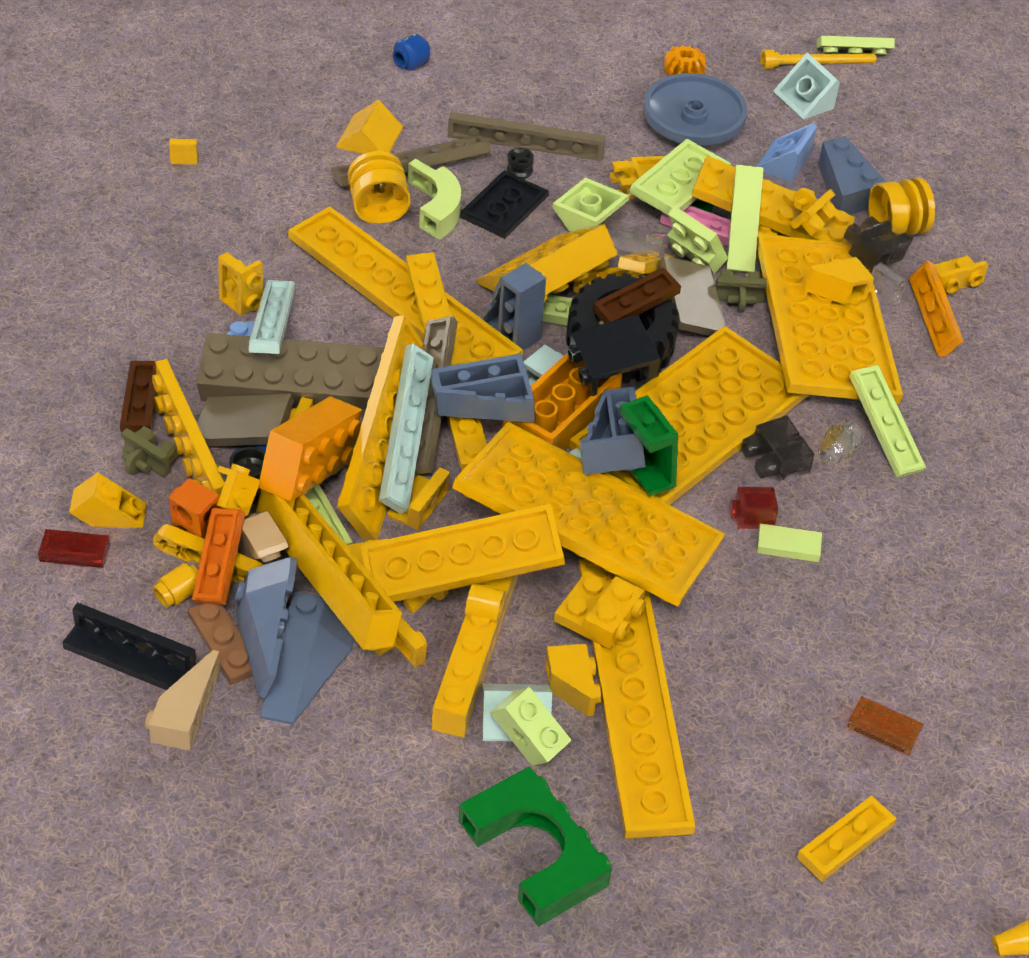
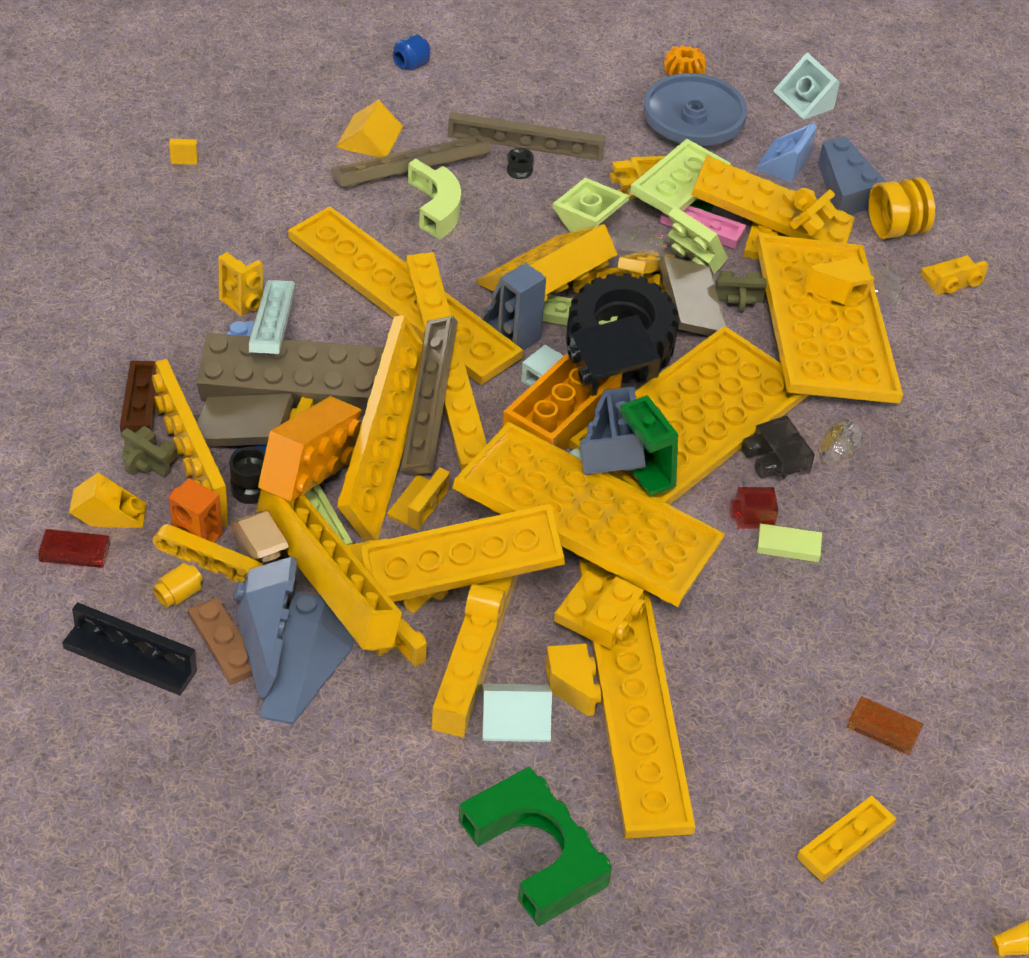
tan slope [145,650,221,751] -> none
orange tile [192,508,245,605] -> none
yellow bracket [217,463,261,516] -> none
yellow wheel [347,151,411,224] -> none
light aqua tile [379,343,434,514] -> none
sand blue wedge [431,353,535,423] -> none
black tile [460,170,549,239] -> none
yellowish green brick [490,687,572,766] -> none
reddish brown plate [593,267,681,324] -> none
yellowish green tile [726,165,764,274] -> none
yellow piece [760,49,877,70] -> none
yellowish green plate [816,36,895,55] -> none
clear smoke hips [843,216,913,273] -> none
yellowish green tile [849,365,926,478] -> none
light orange tile [909,260,964,357] -> none

